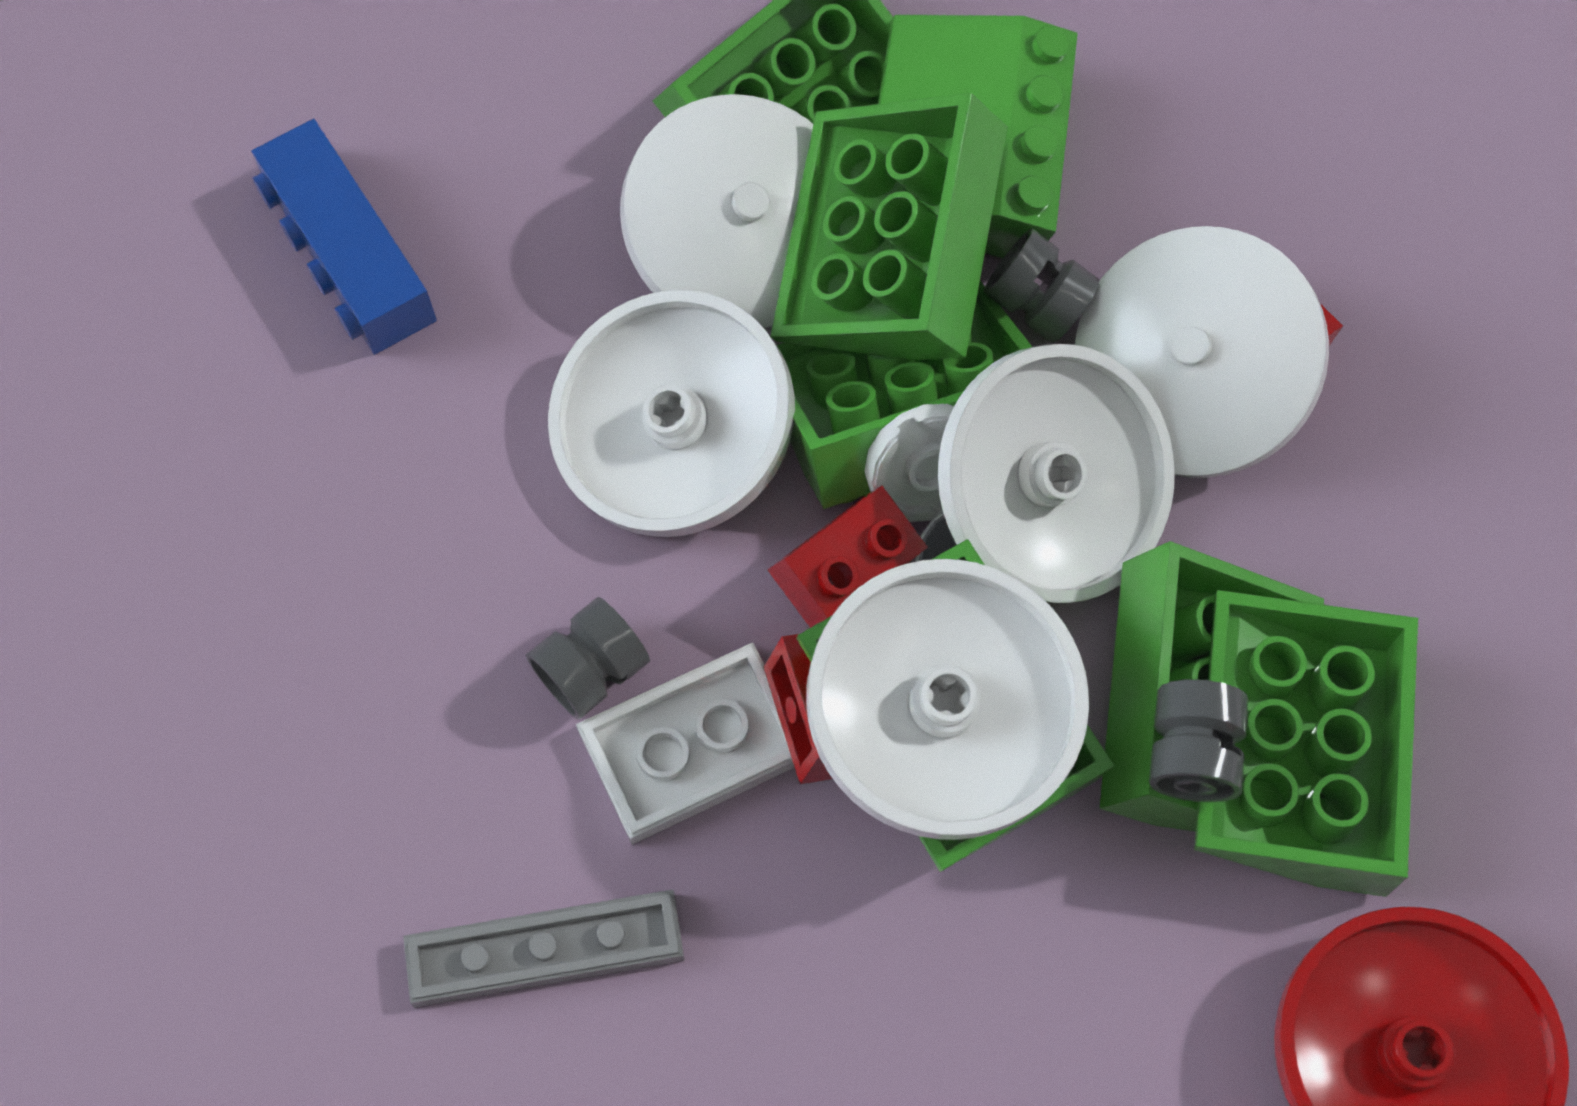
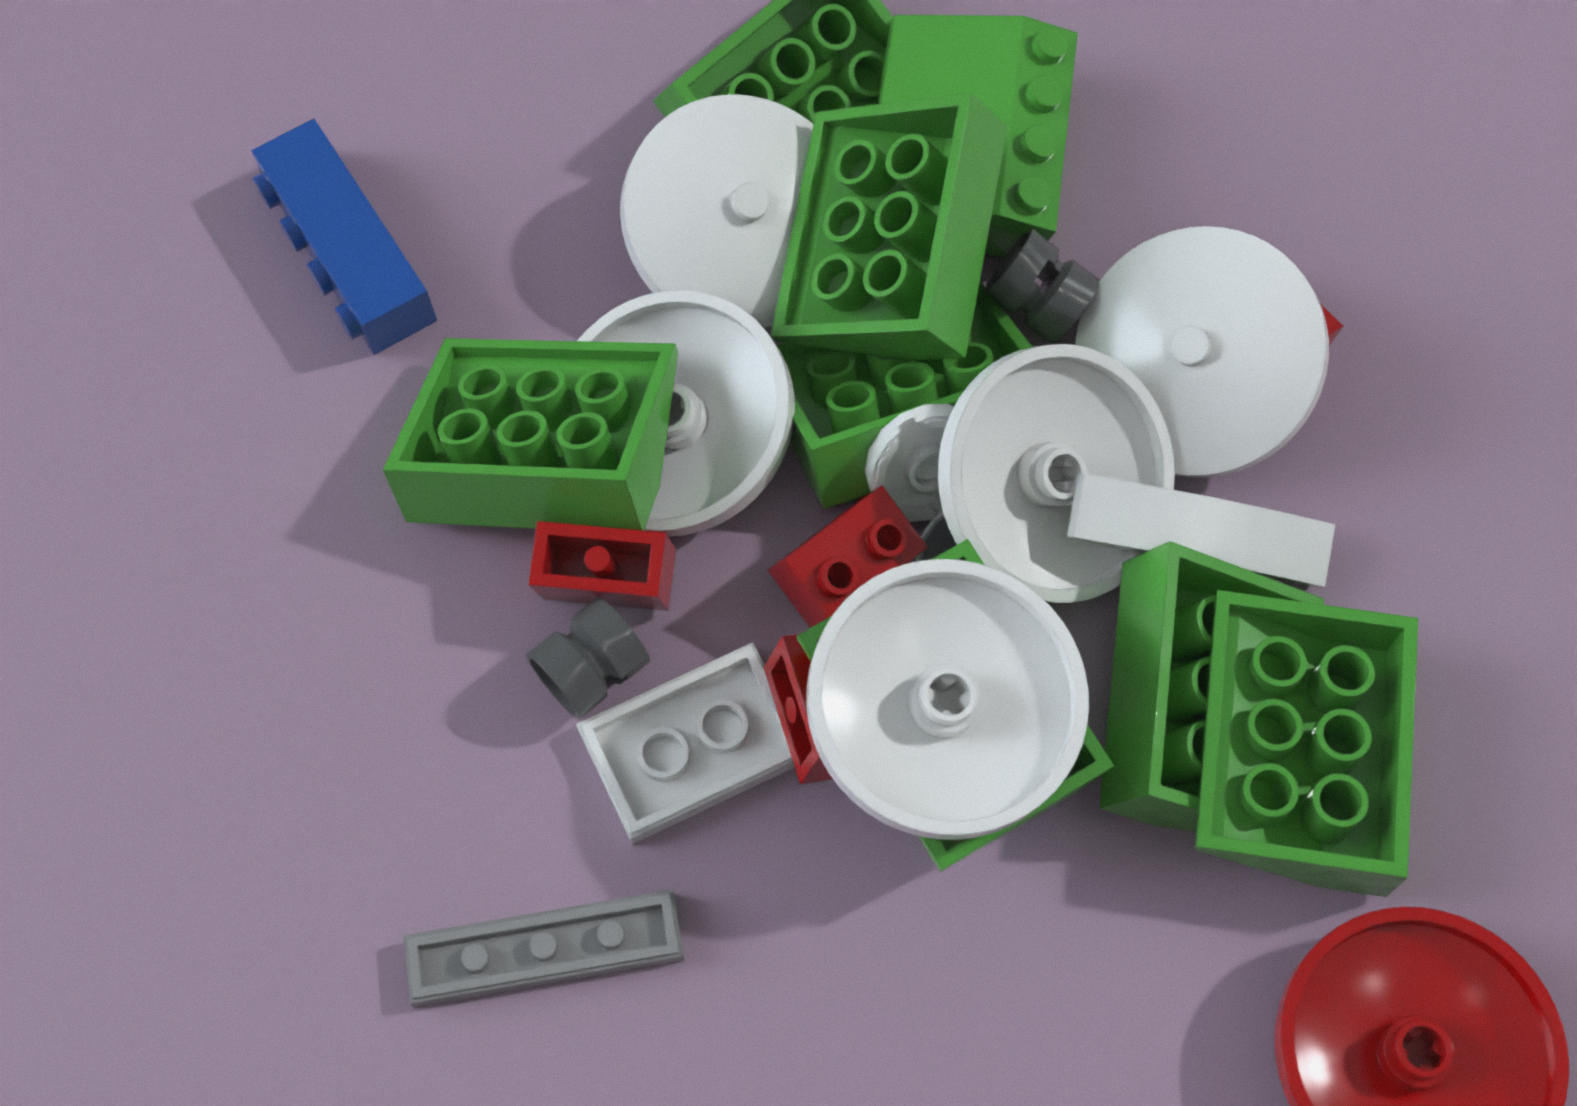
dark grey wheel [1149,679,1249,802] -> none
none -> bright green slope [383,338,678,531]
none -> red brick [528,521,676,611]
none -> white slope [1067,473,1336,587]

